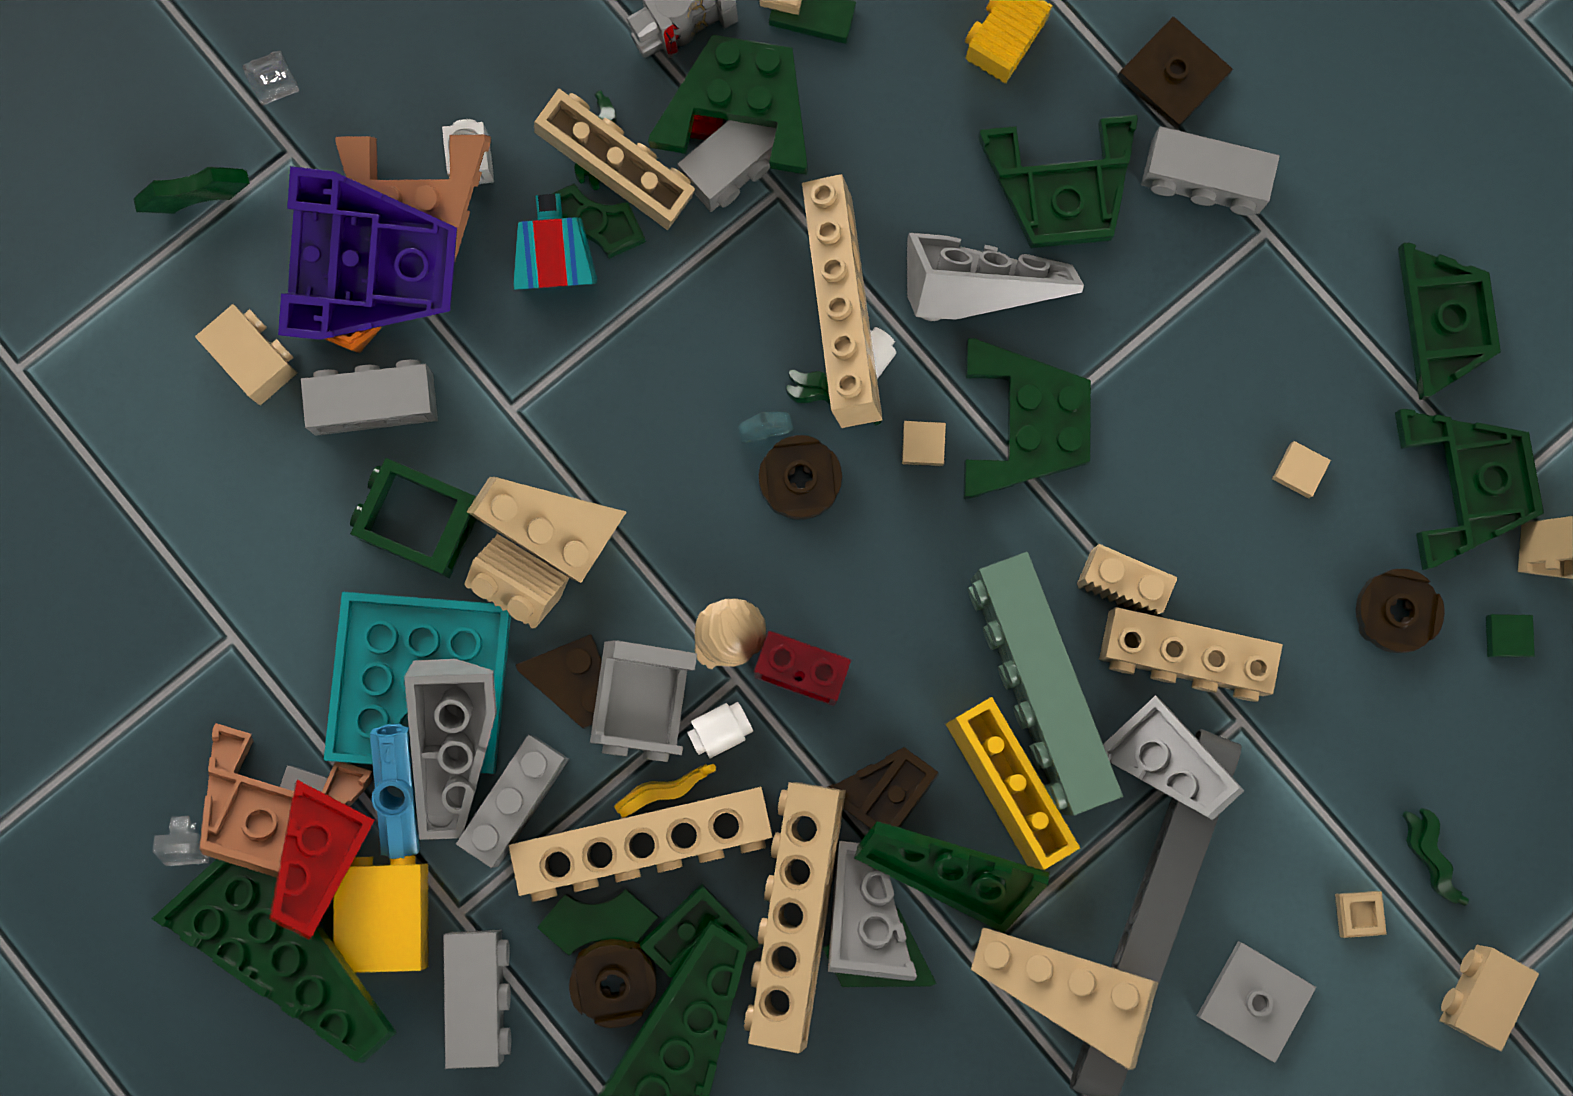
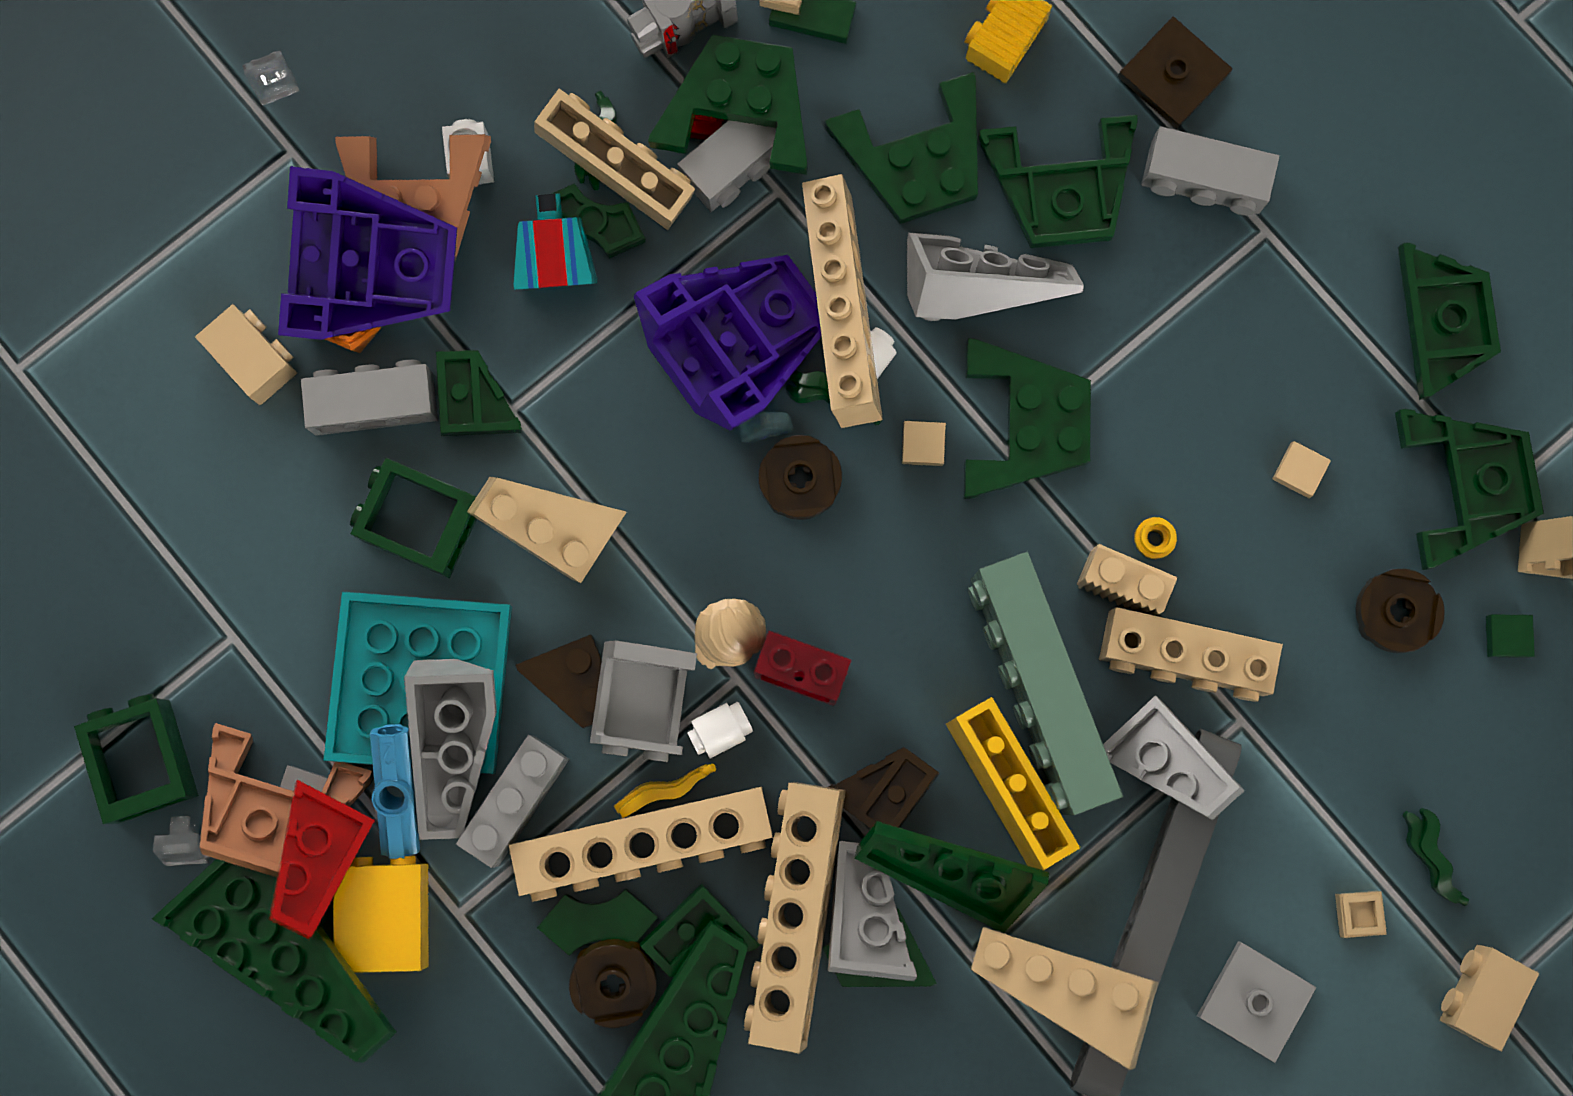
dark green tile [133,167,250,214] -> none
light grey brick [444,930,511,1069] -> none
tan brick [464,533,569,628] -> none
none -> dark green window [74,694,199,824]
none -> dark green wing [436,350,522,436]
none -> dark purple wedge [634,255,822,431]
none -> dark green wing [825,72,978,224]
none -> yellow plate [1134,517,1177,559]

